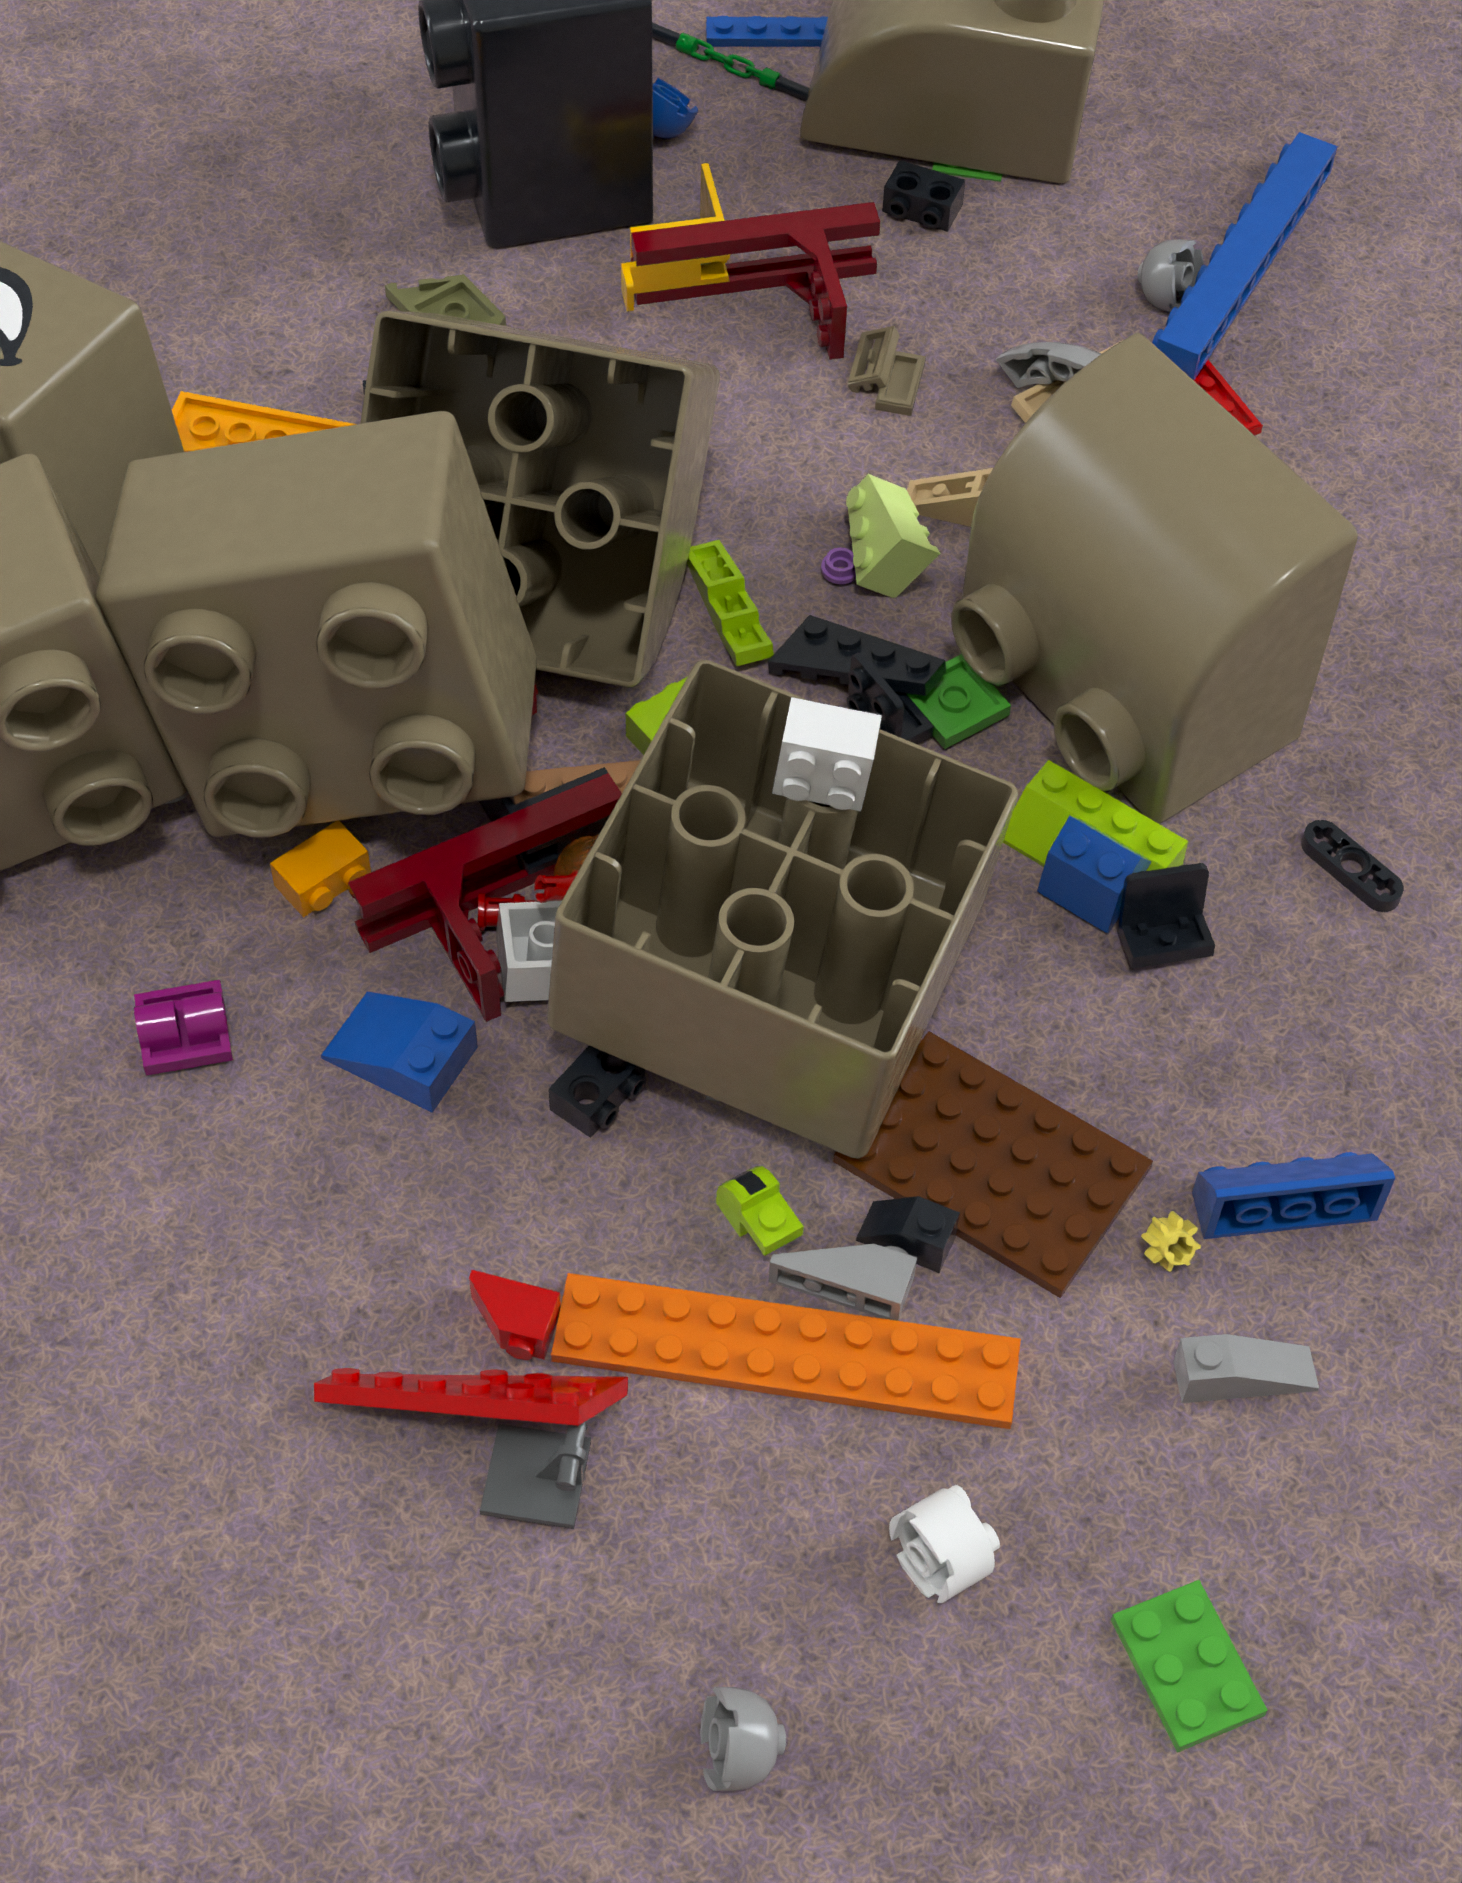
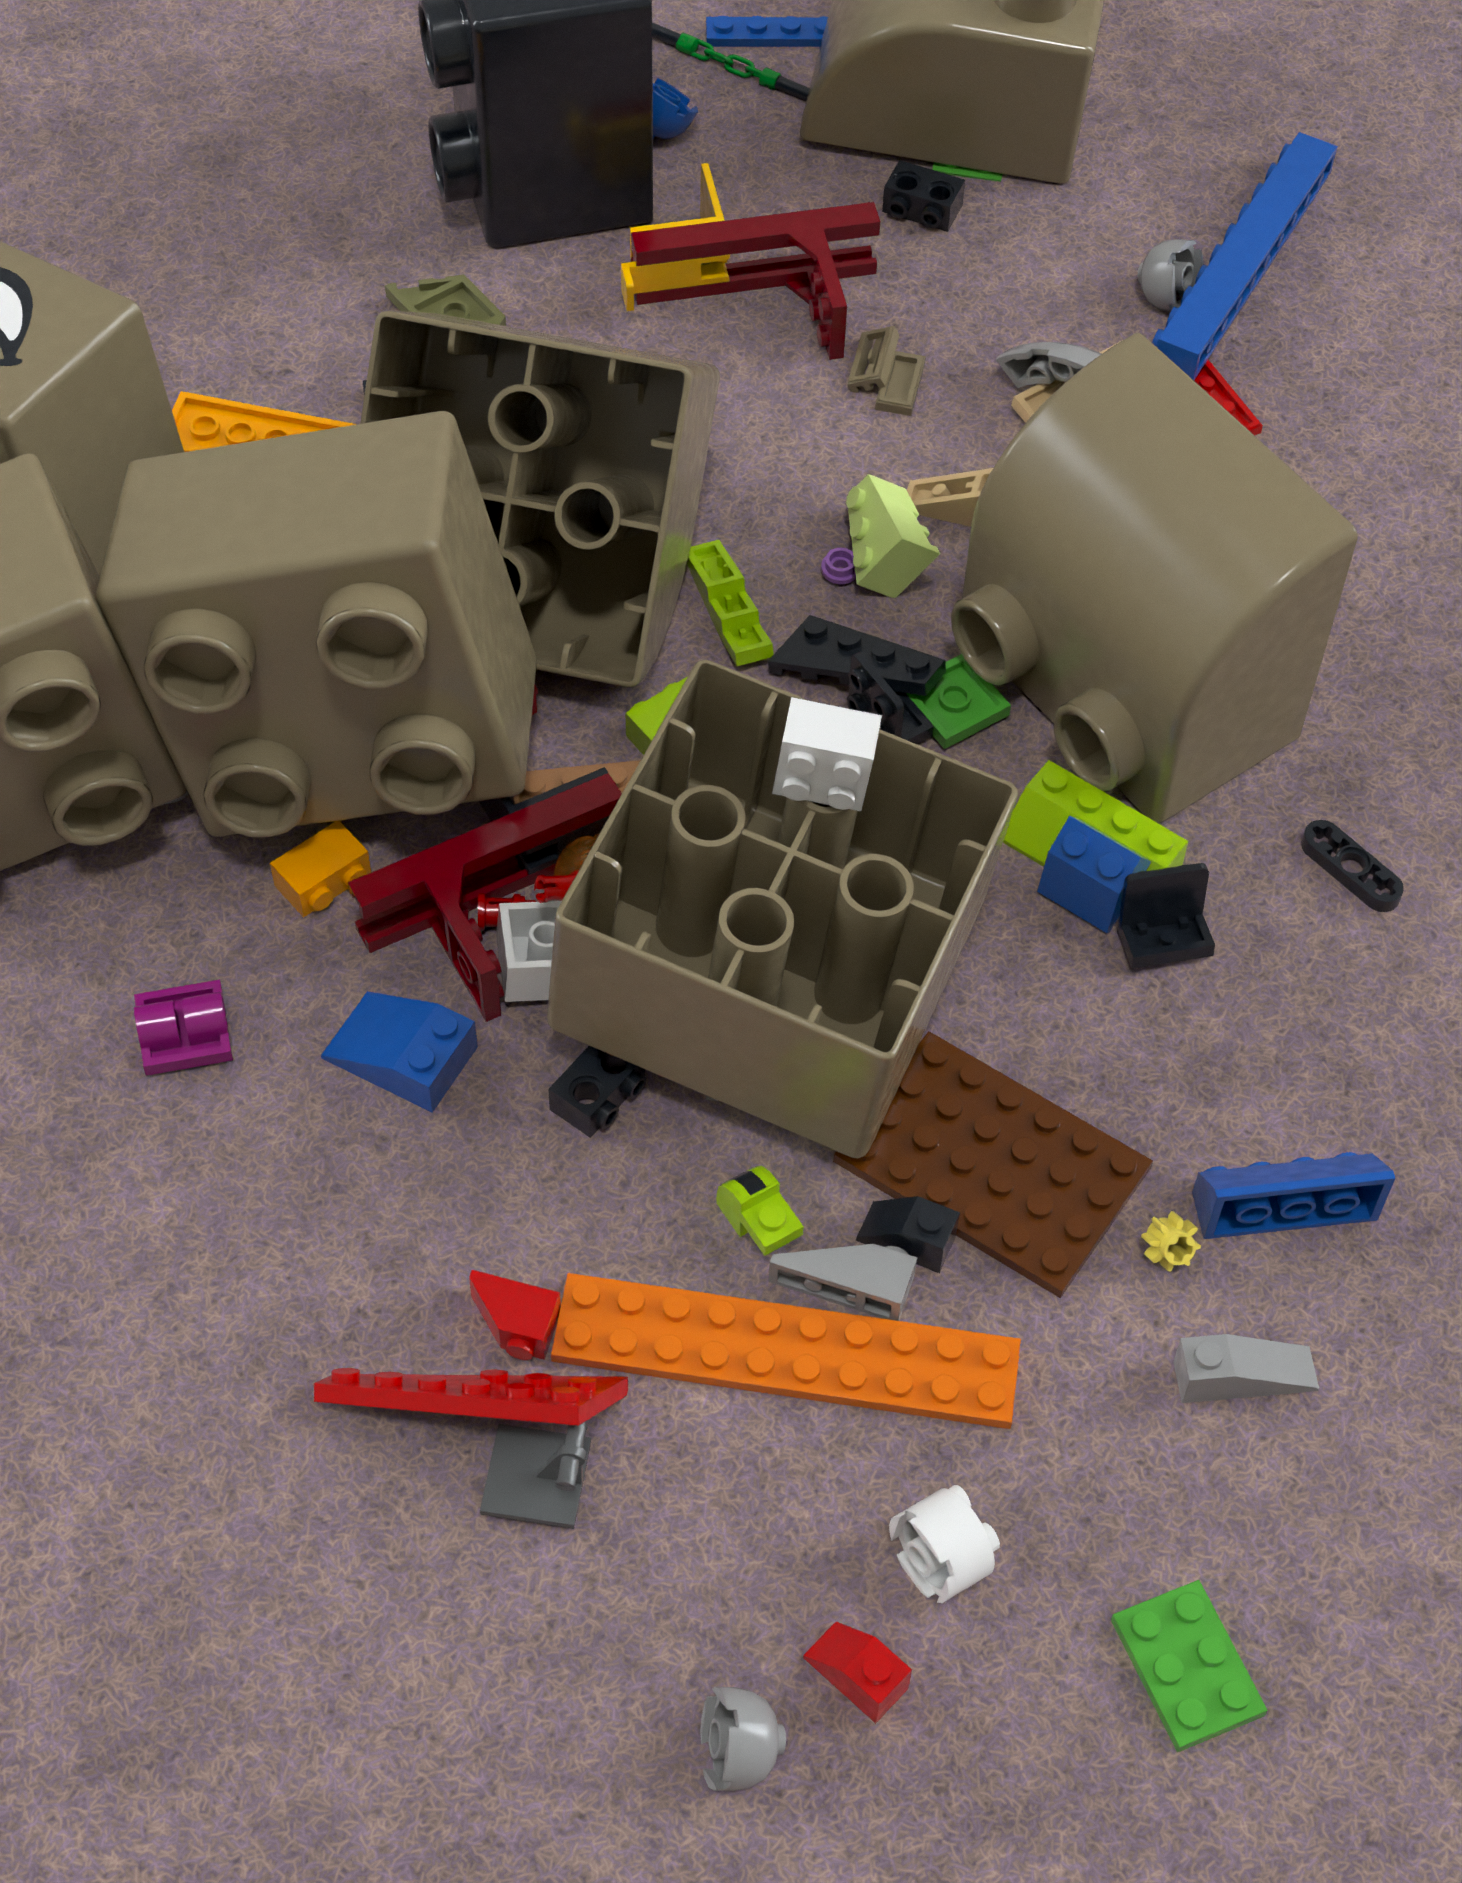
none -> red slope [803,1622,912,1724]

